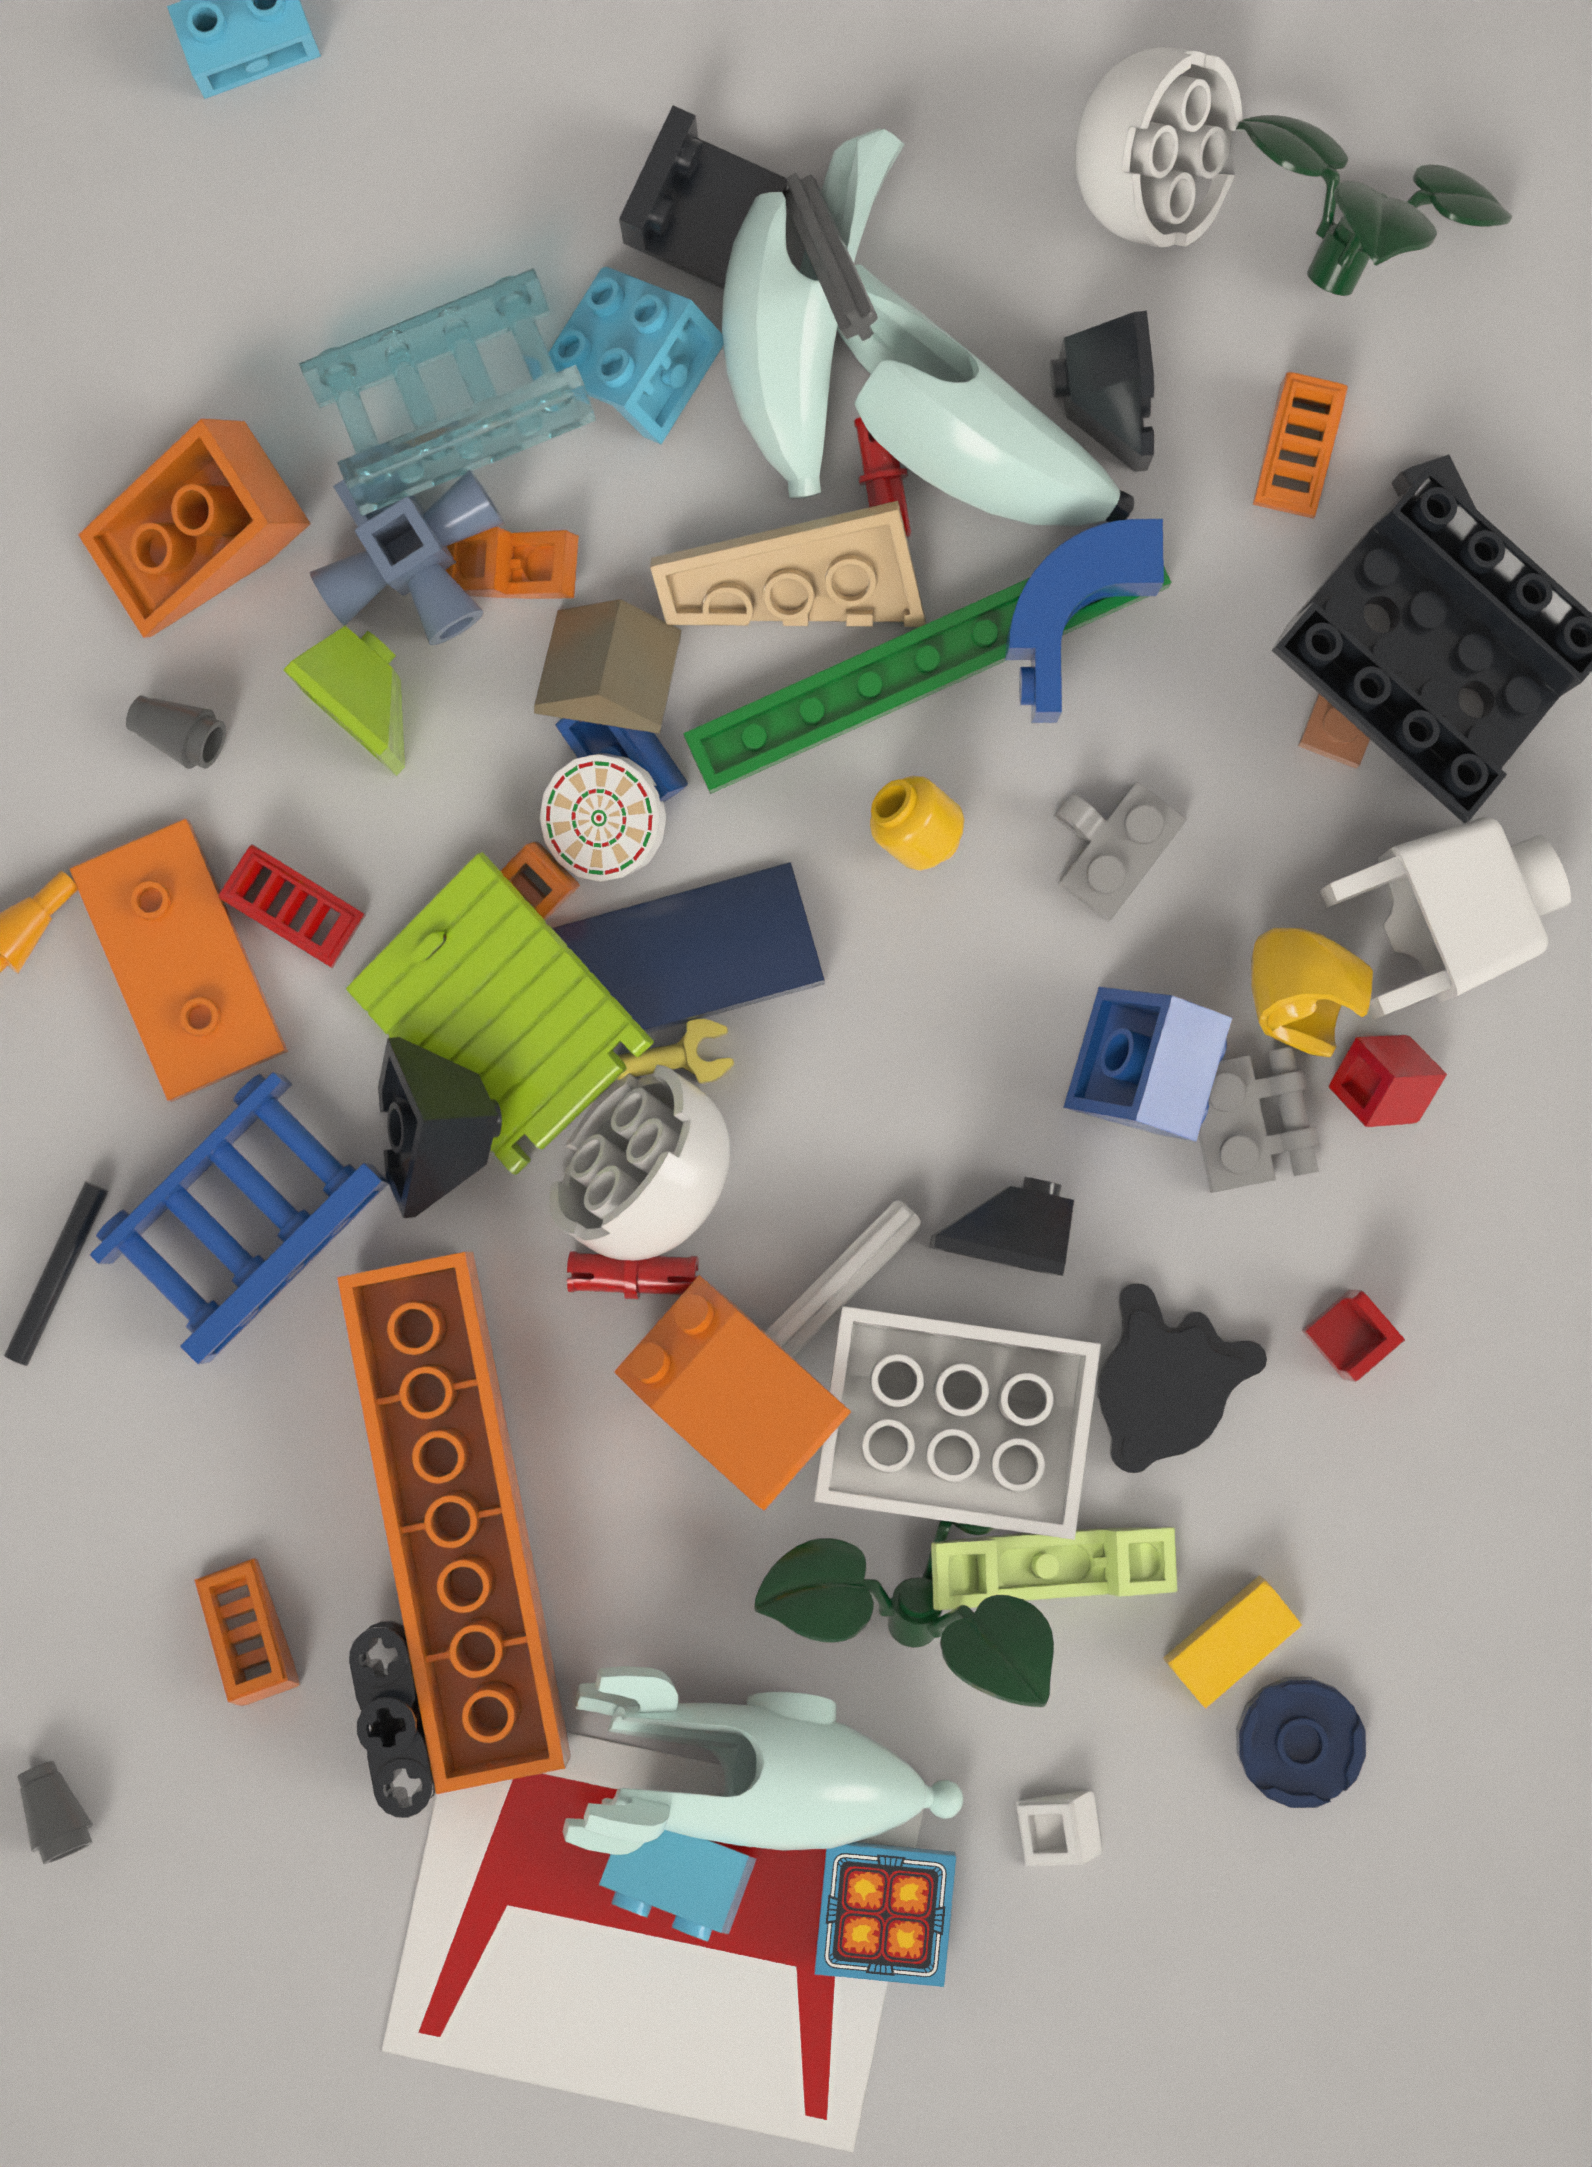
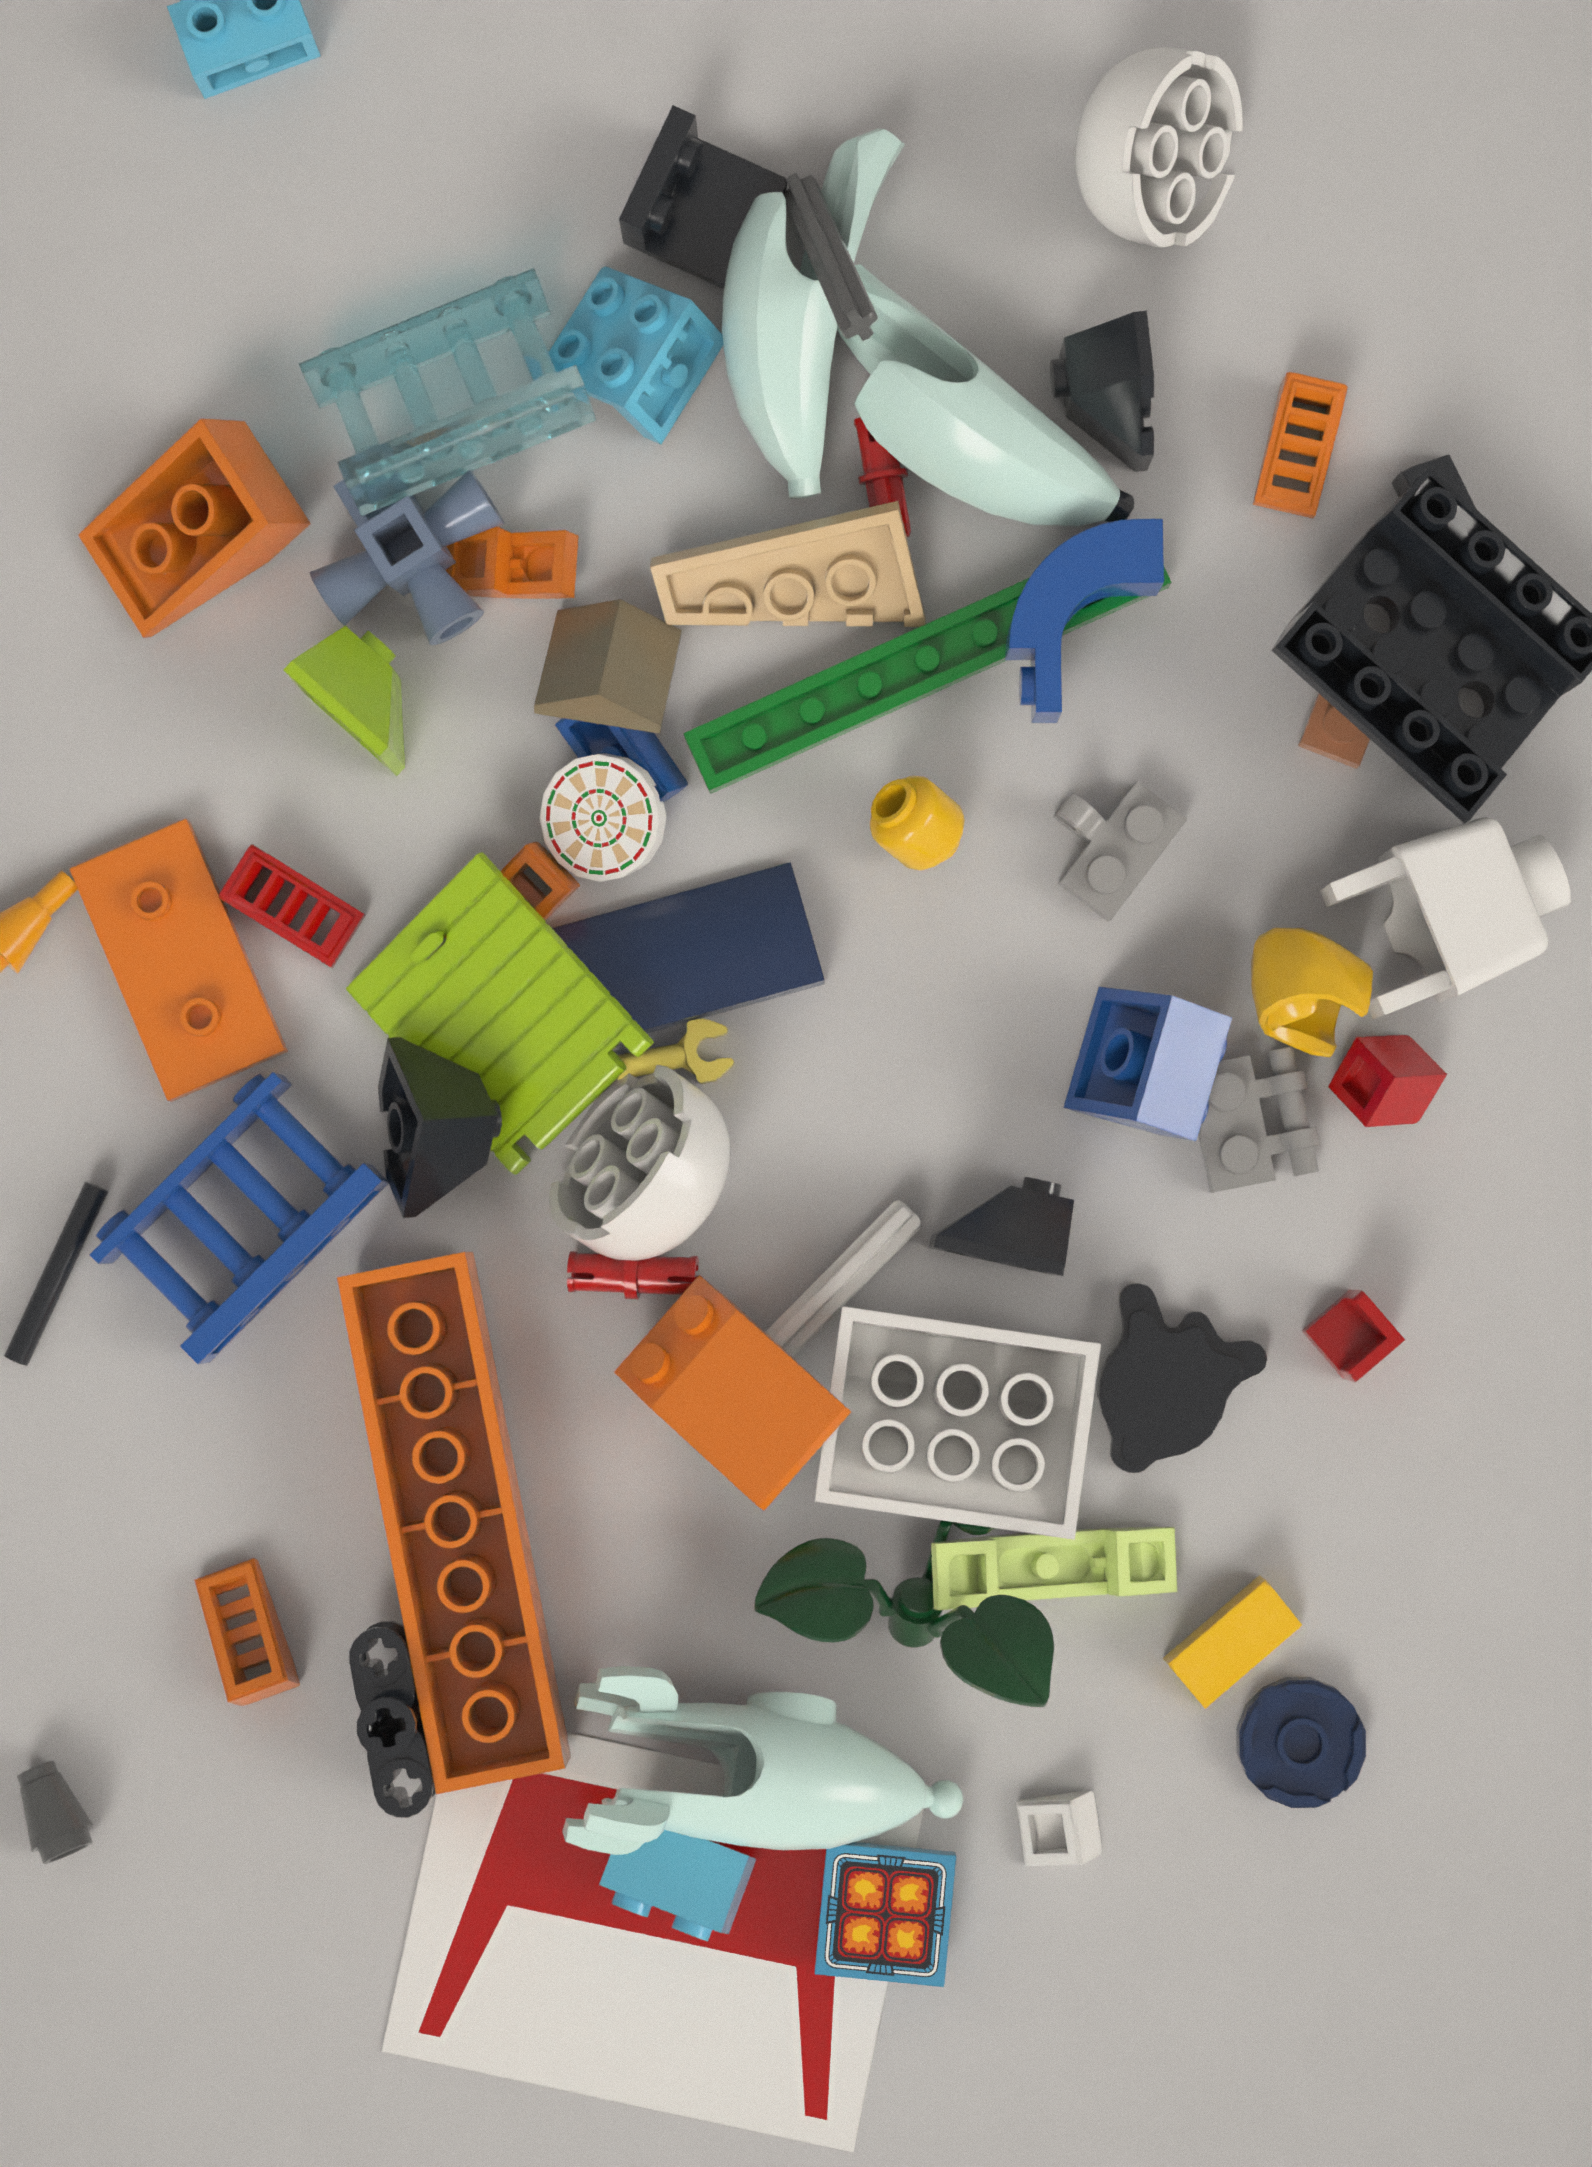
dark grey cone [126,695,226,769] -> none
dark green plant [1236,115,1513,296] -> none

